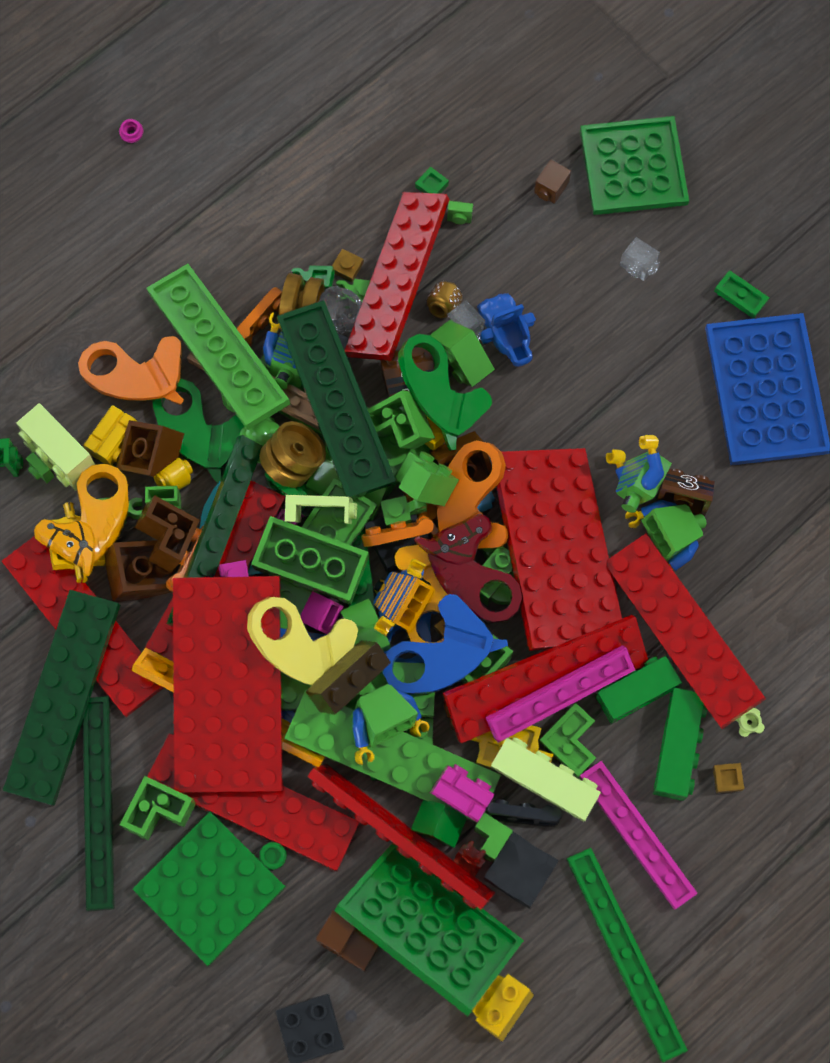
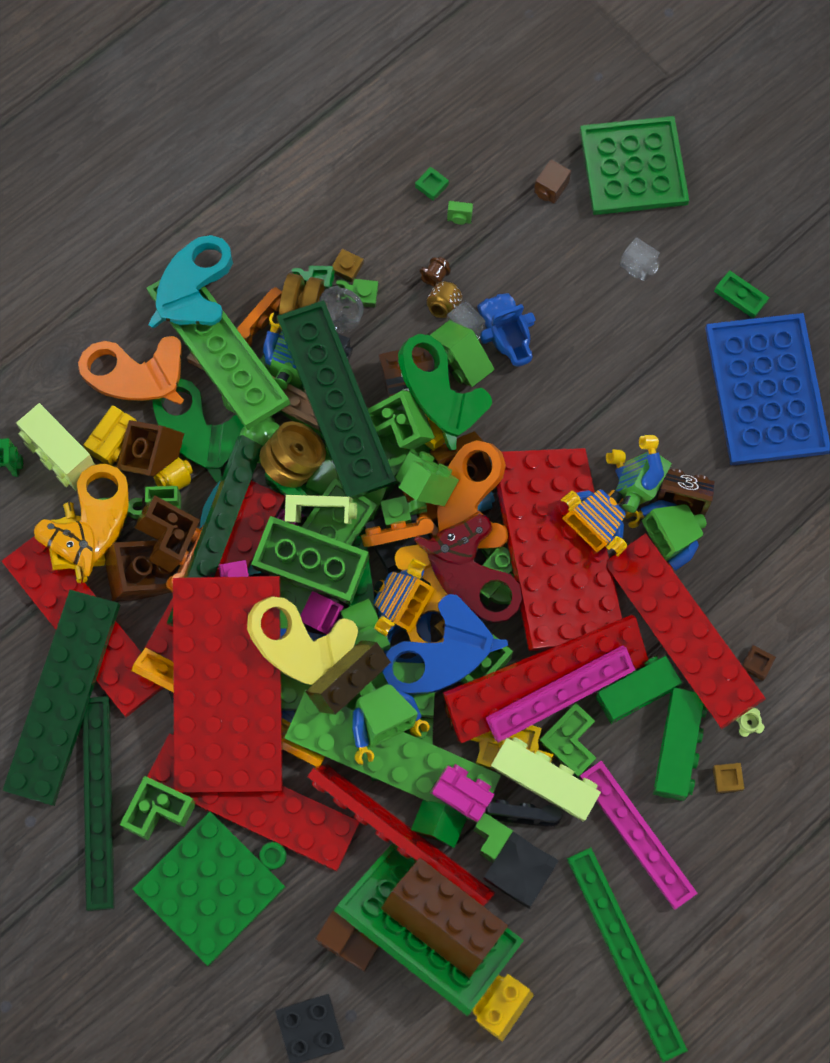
bright green plate [25,452,54,483] -> none
dark pink plate [119,119,143,143] -> none
plate [344,192,450,361] -> none
clear red plate [453,840,486,877] -> none
none -> teal animal [148,235,233,328]
none -> reddish brown brick [381,858,508,978]
none -> reddish brown brick [420,257,451,287]
none -> torso [561,489,627,556]
none -> reddish brown tile [742,645,776,681]

